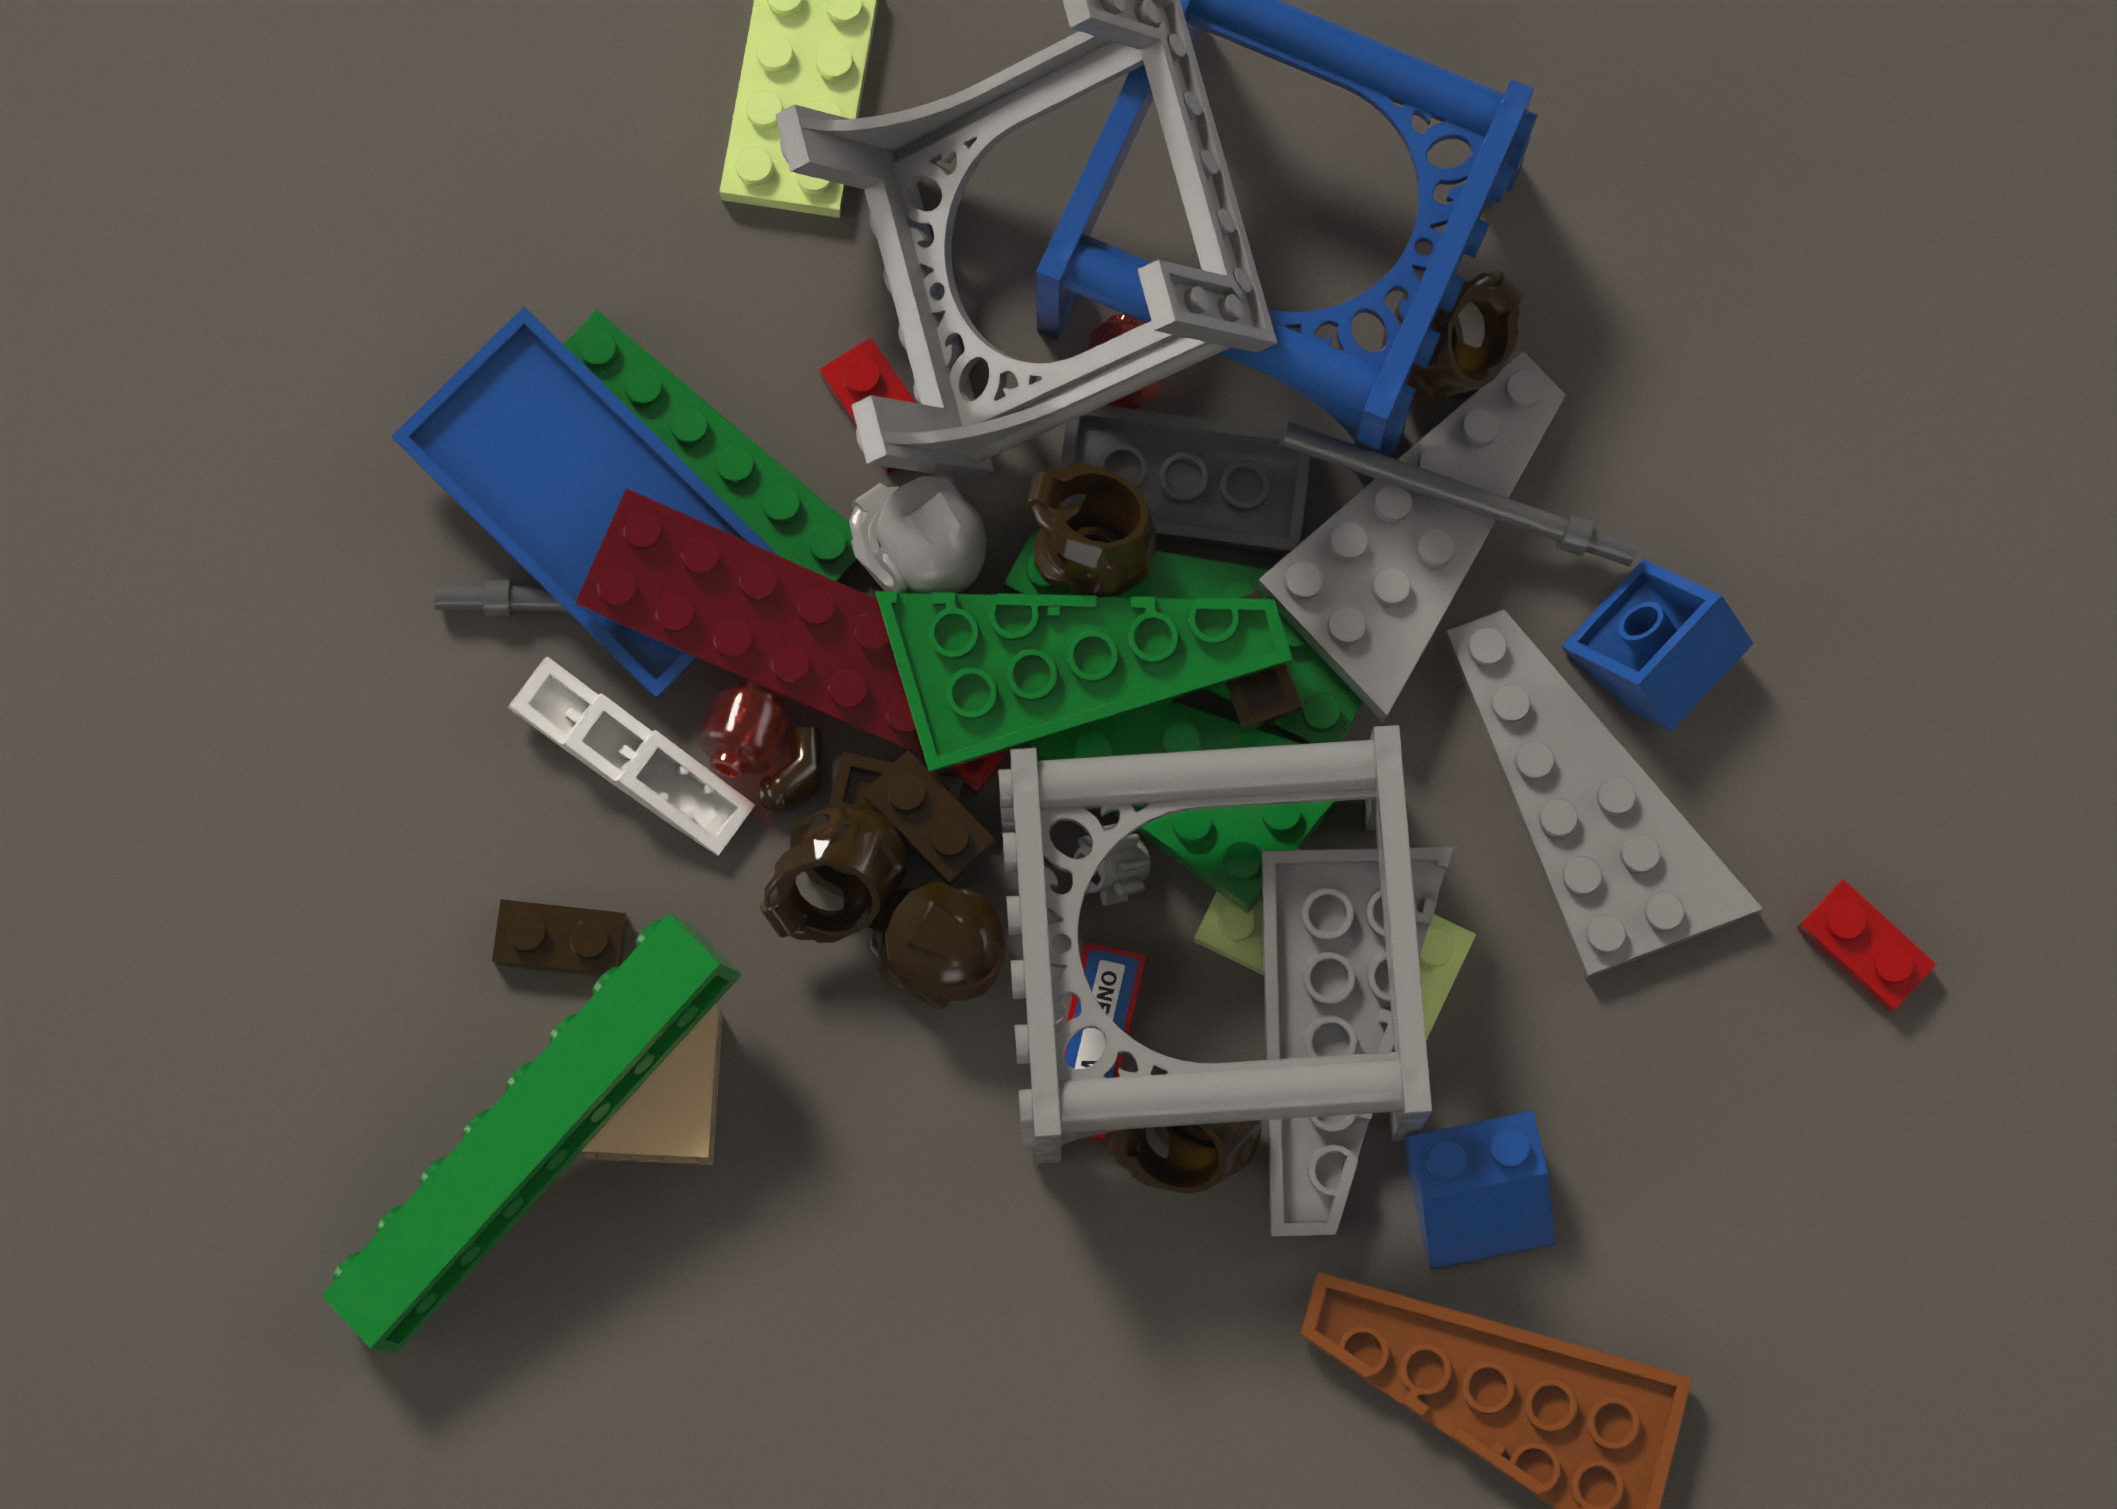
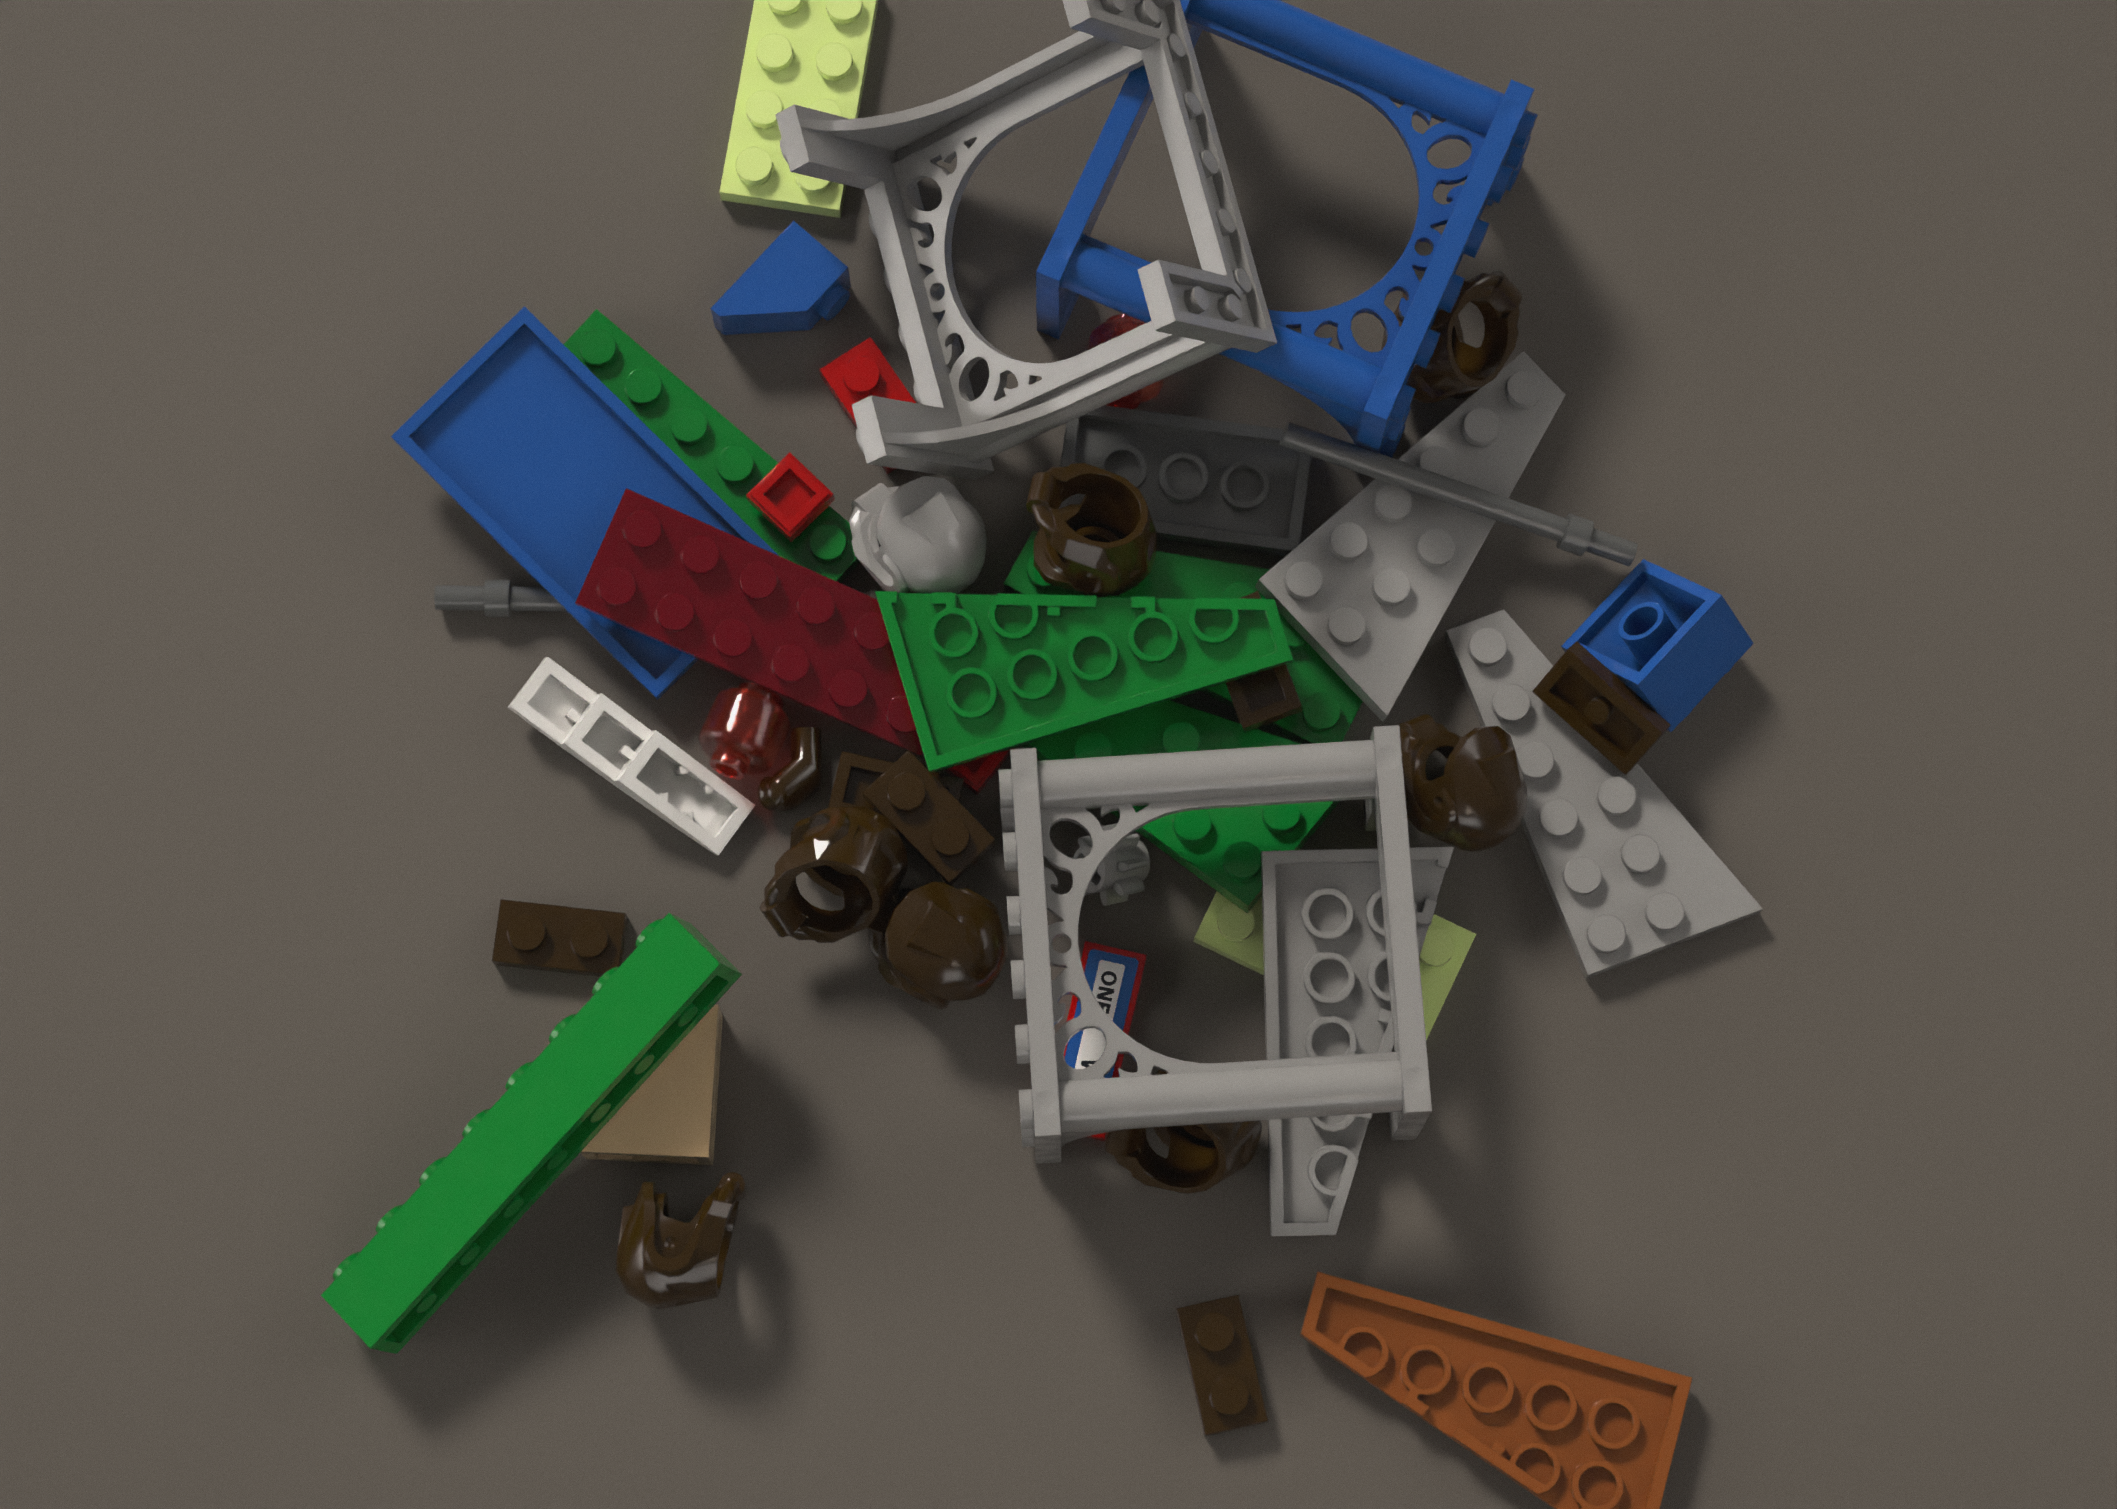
blue slope [1402,1110,1555,1270] -> none
red plate [1796,878,1937,1013] -> none
none -> dark brown helmet [615,1172,747,1309]
none -> blue slope [710,220,851,335]
none -> red tile [746,452,835,542]
none -> dark brown plate [1175,1294,1268,1437]
none -> dark brown helmet [1399,714,1527,852]
none -> dark brown plate [1532,641,1671,775]

